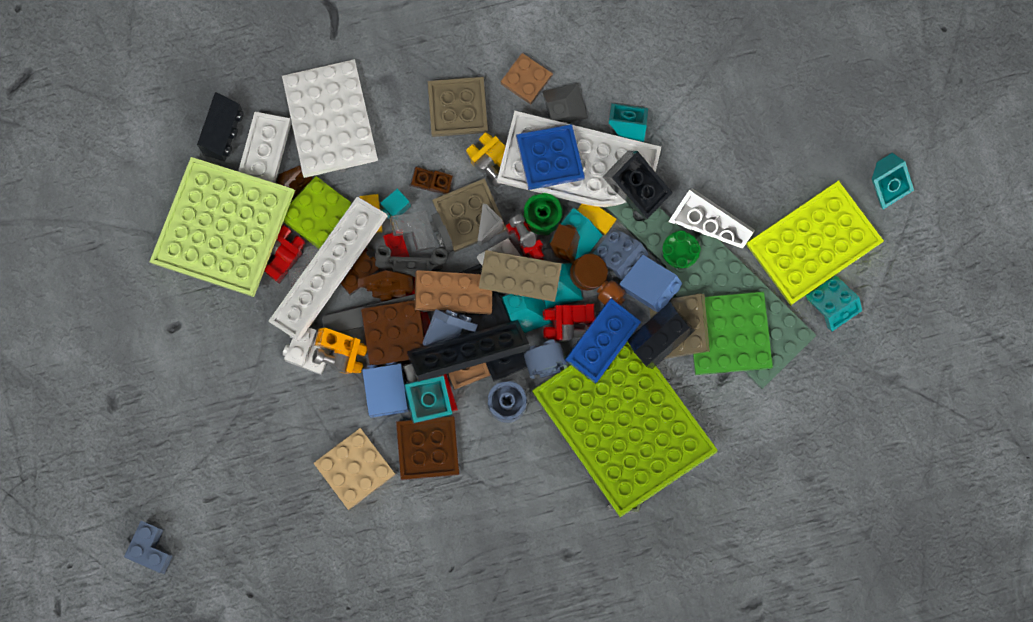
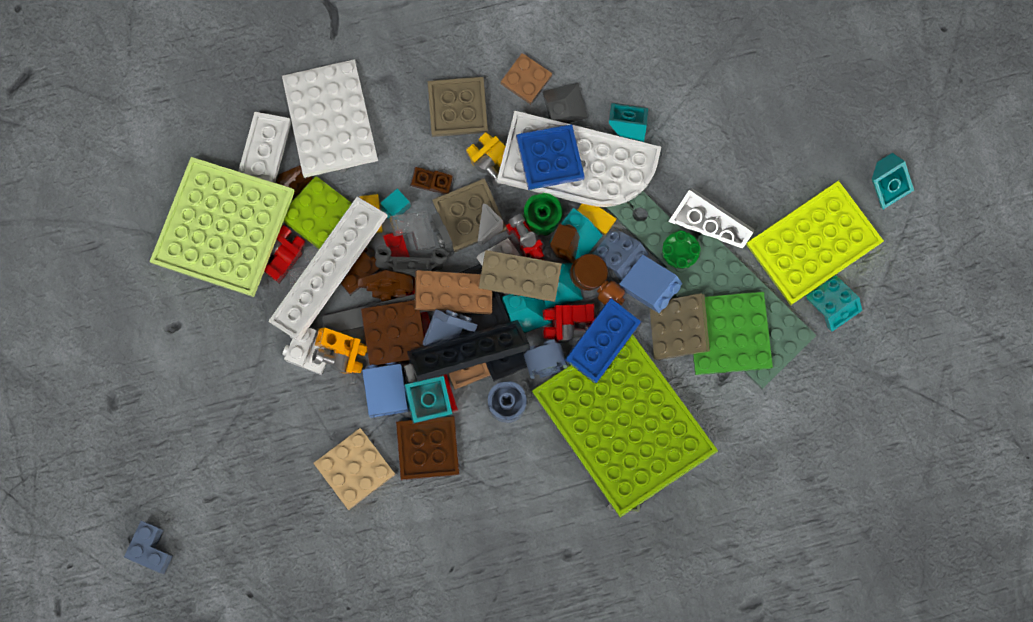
black slope [197,92,244,162] -> none
black slope [603,150,673,219] -> none
black slope [628,302,695,369] -> none

